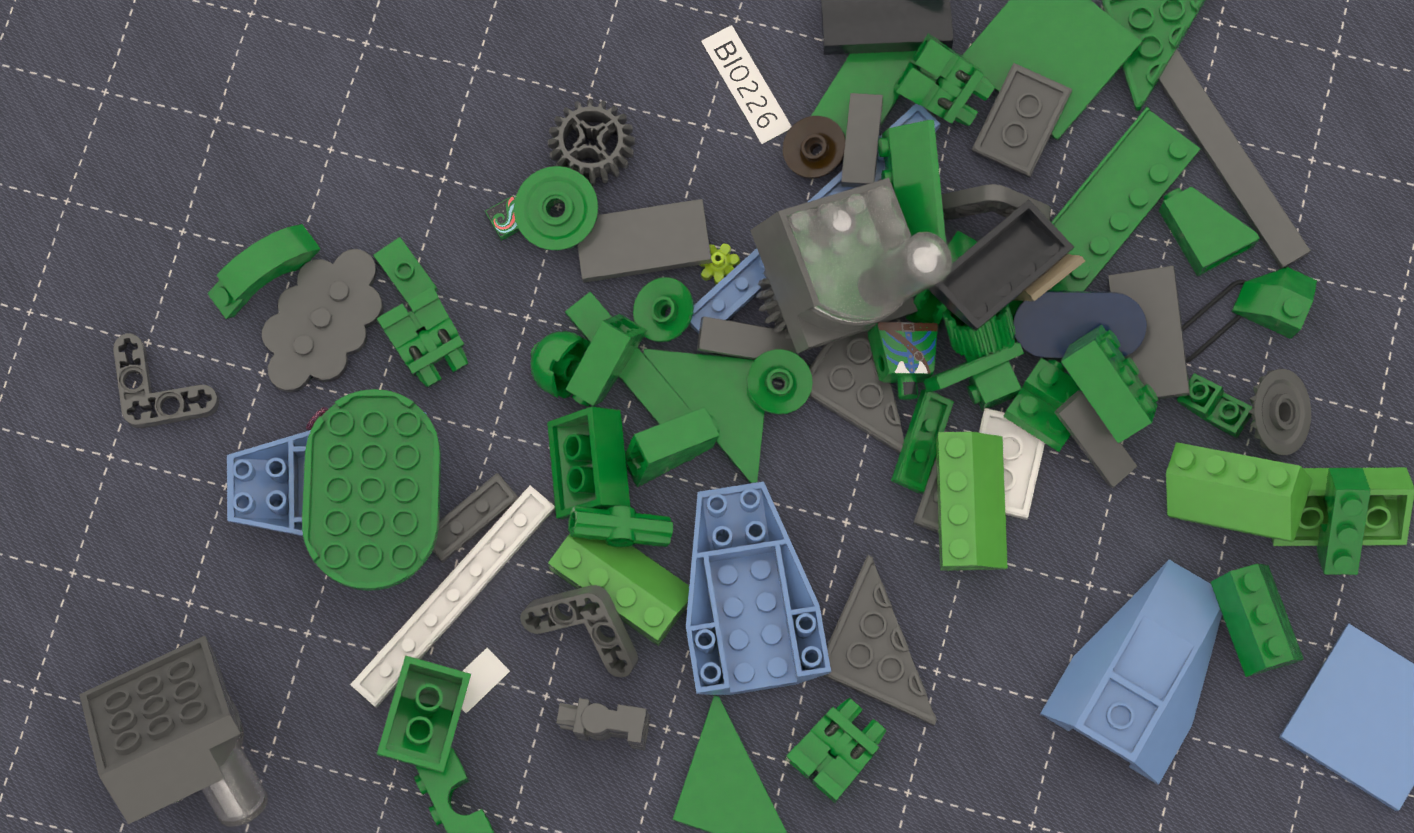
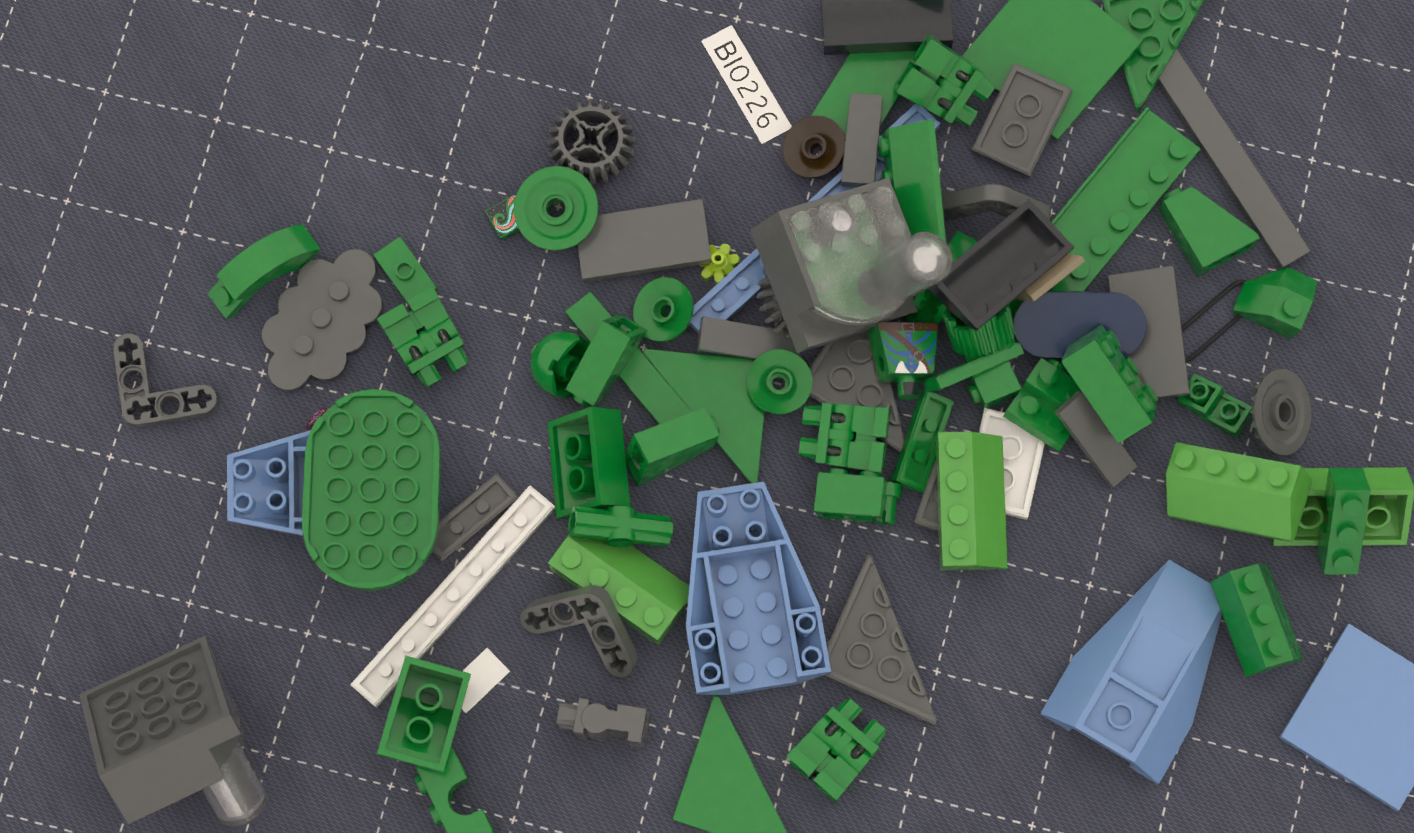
none -> green hips [799,403,891,473]
none -> green hinge [814,468,902,526]

